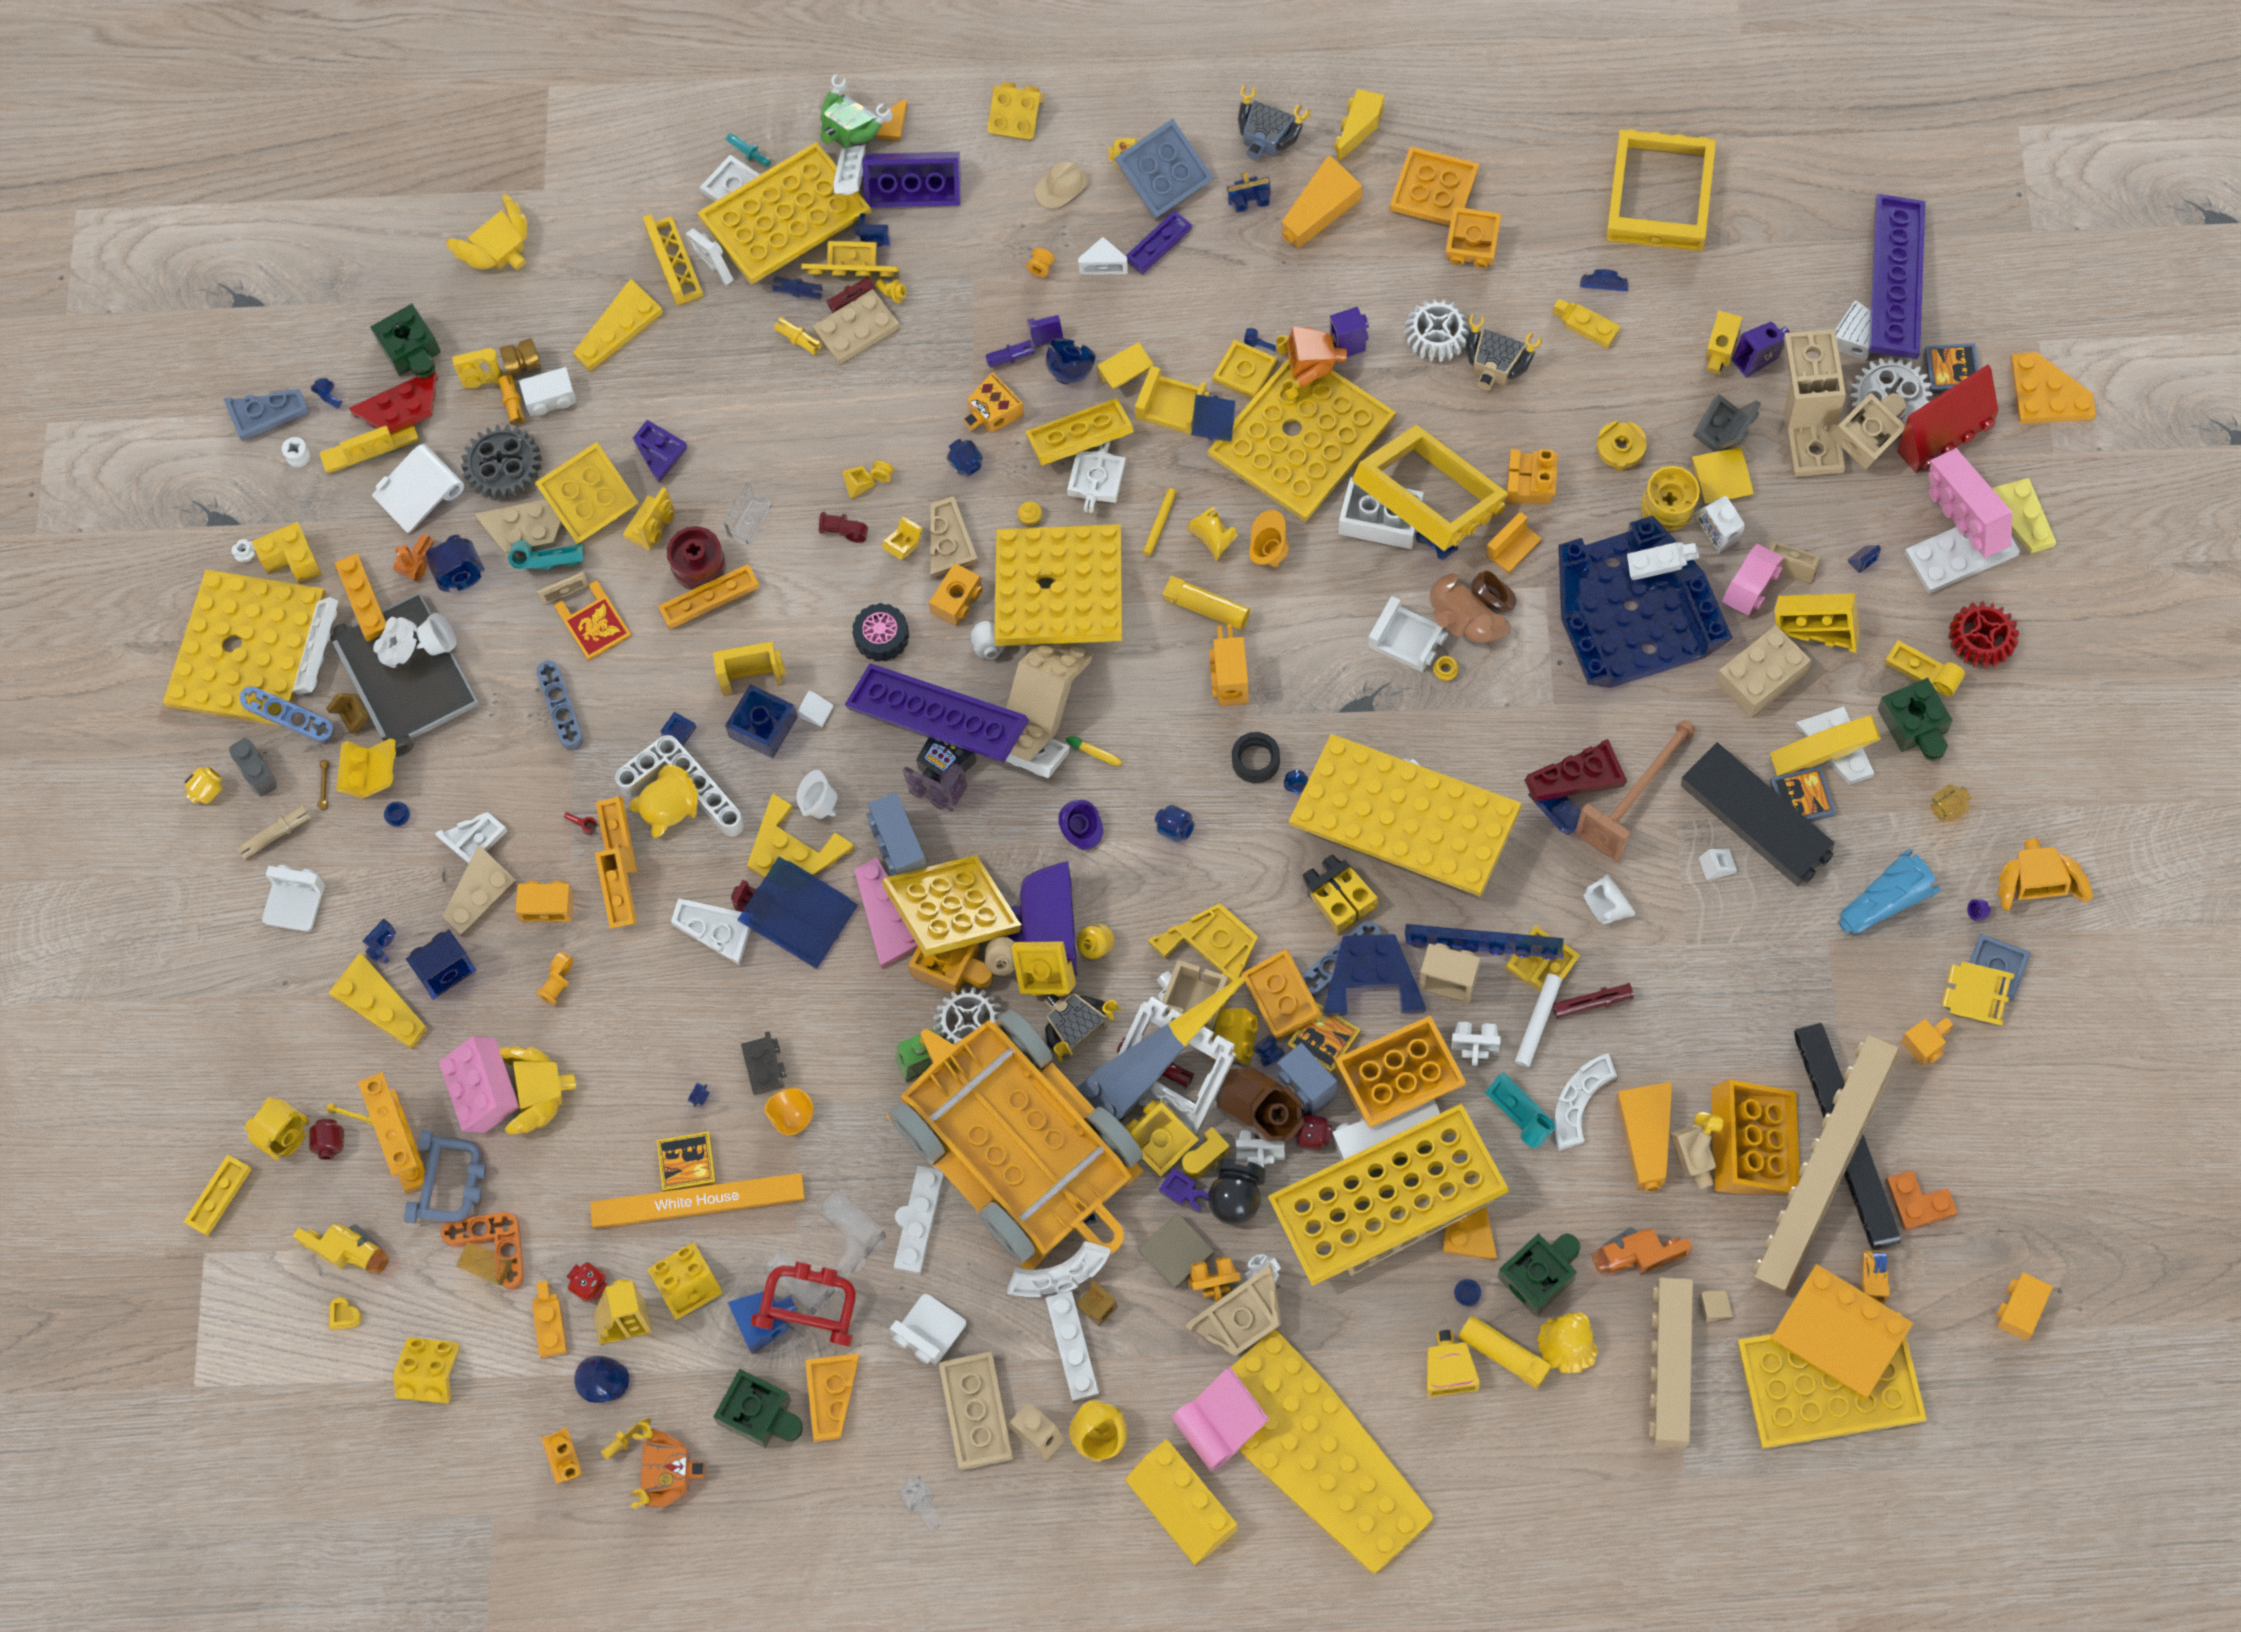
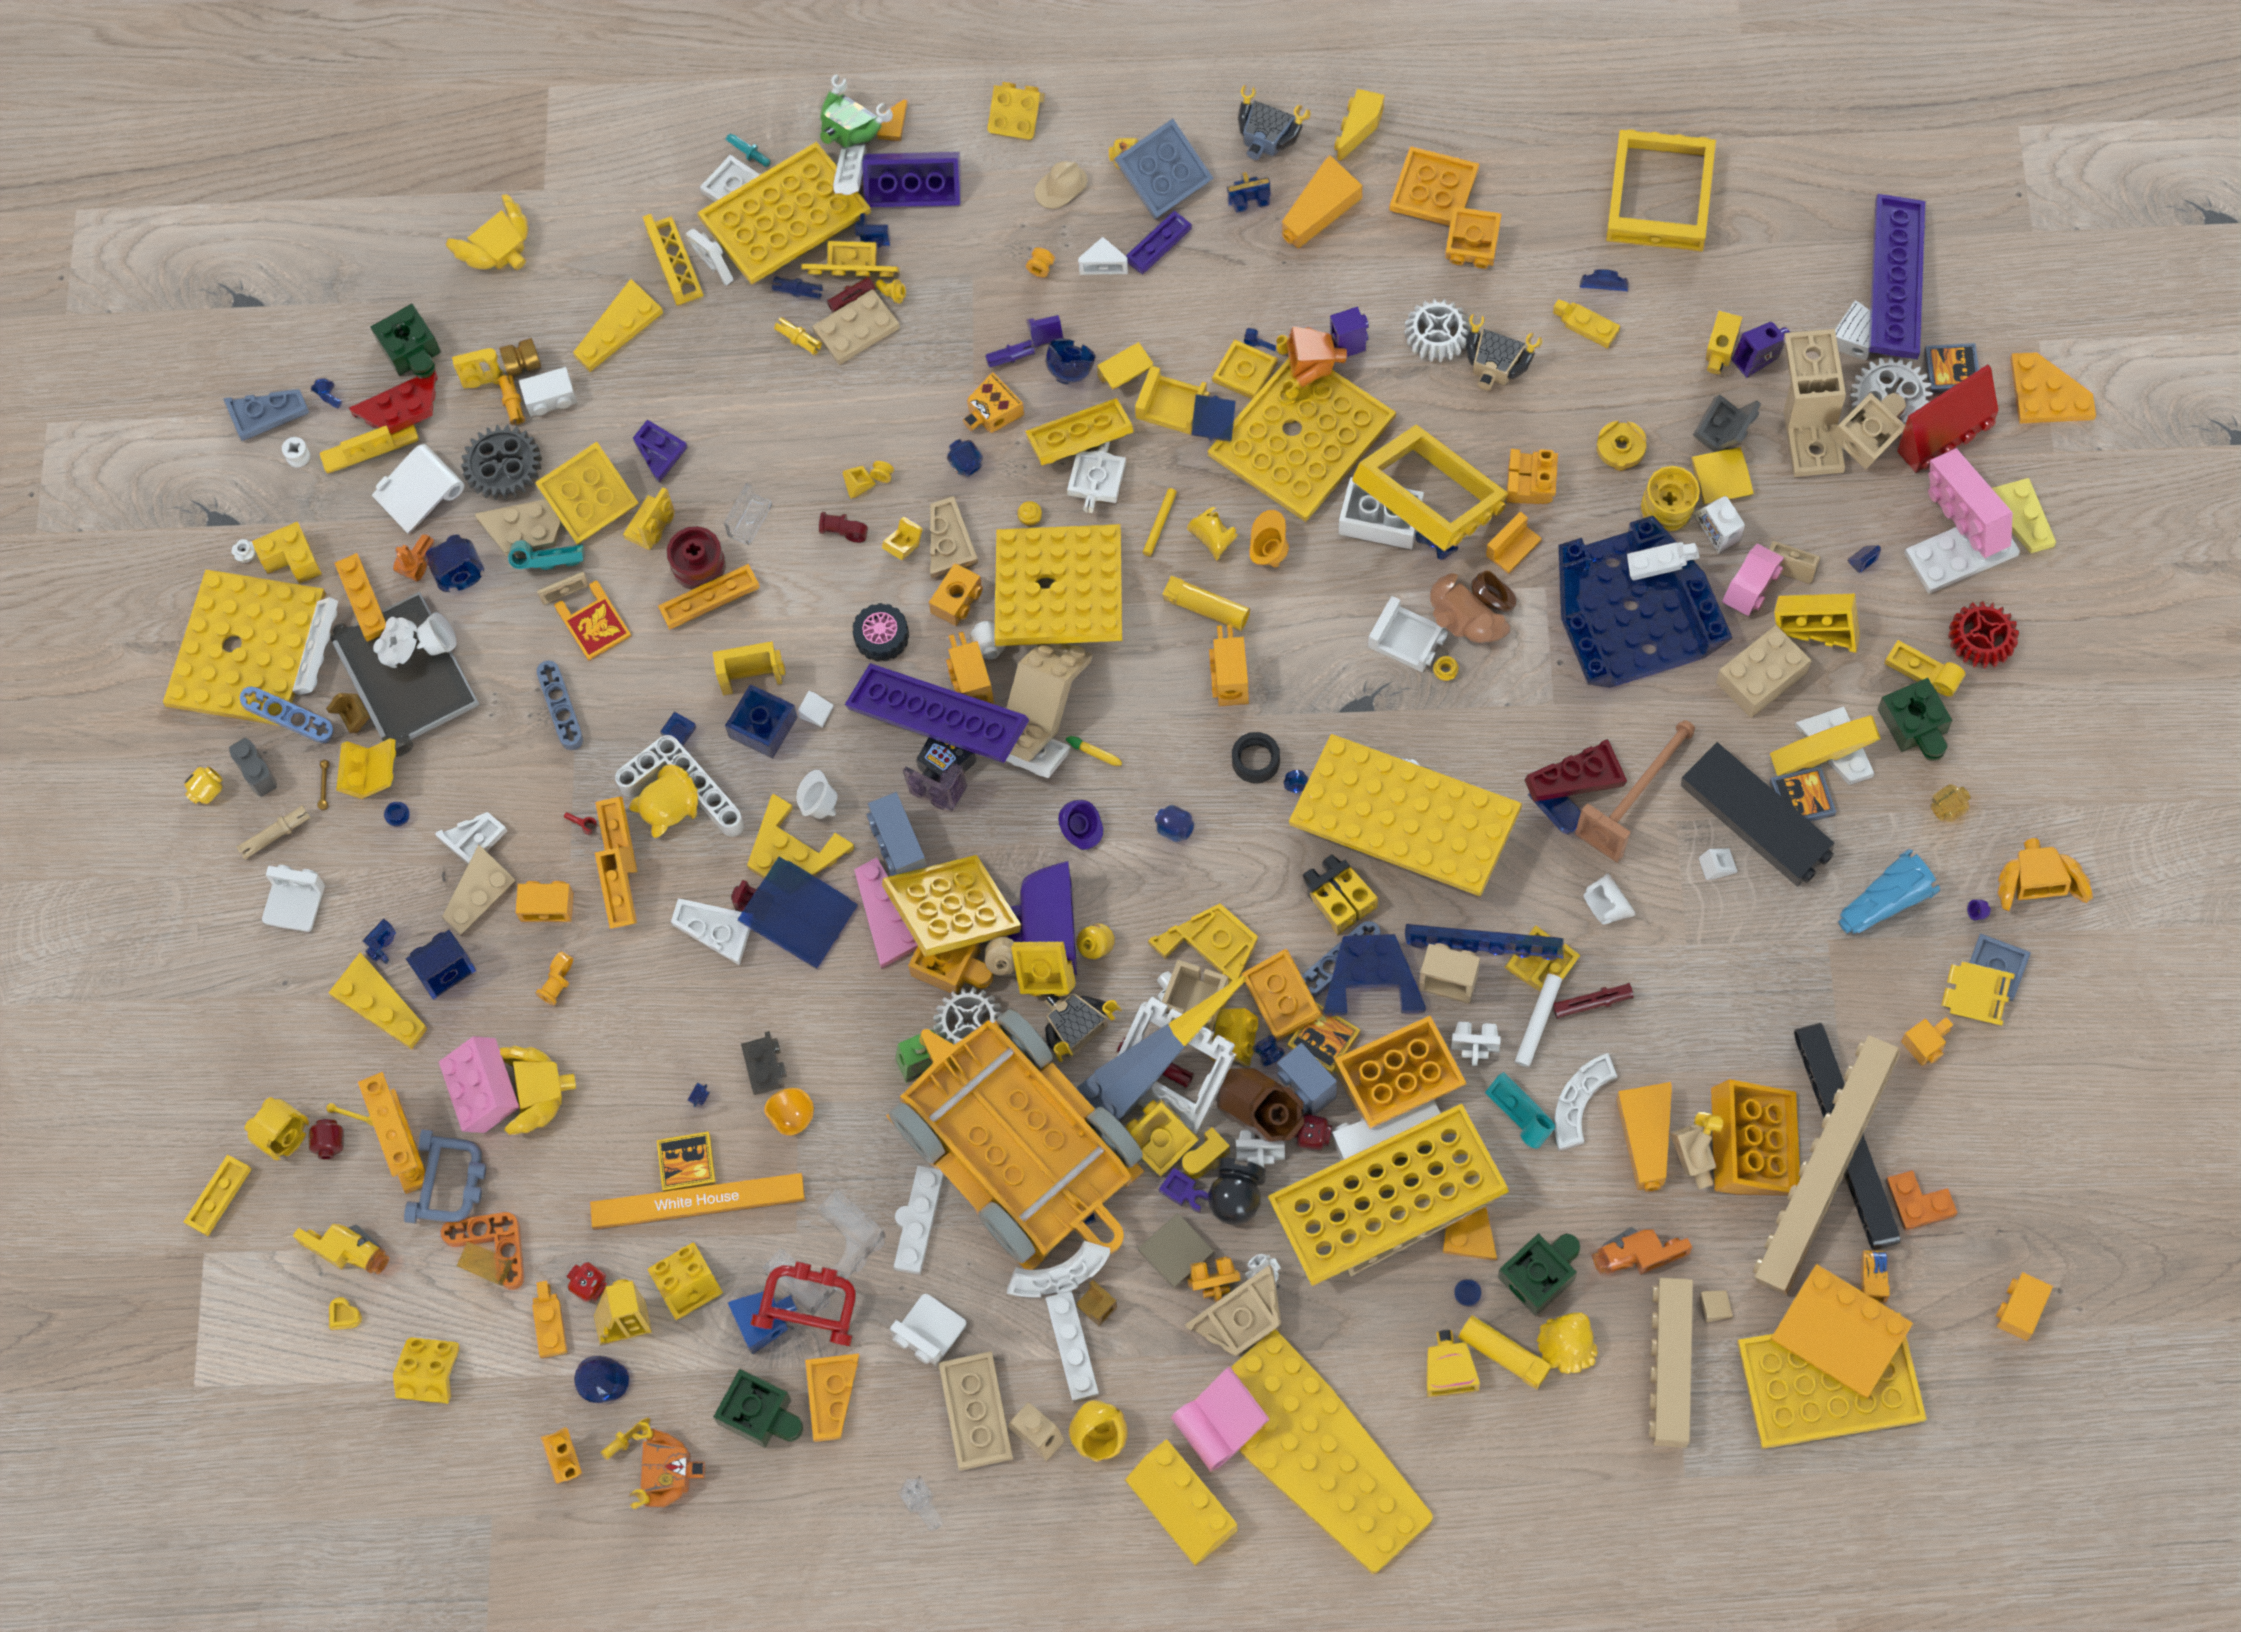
none -> light orange brick [946,631,995,705]

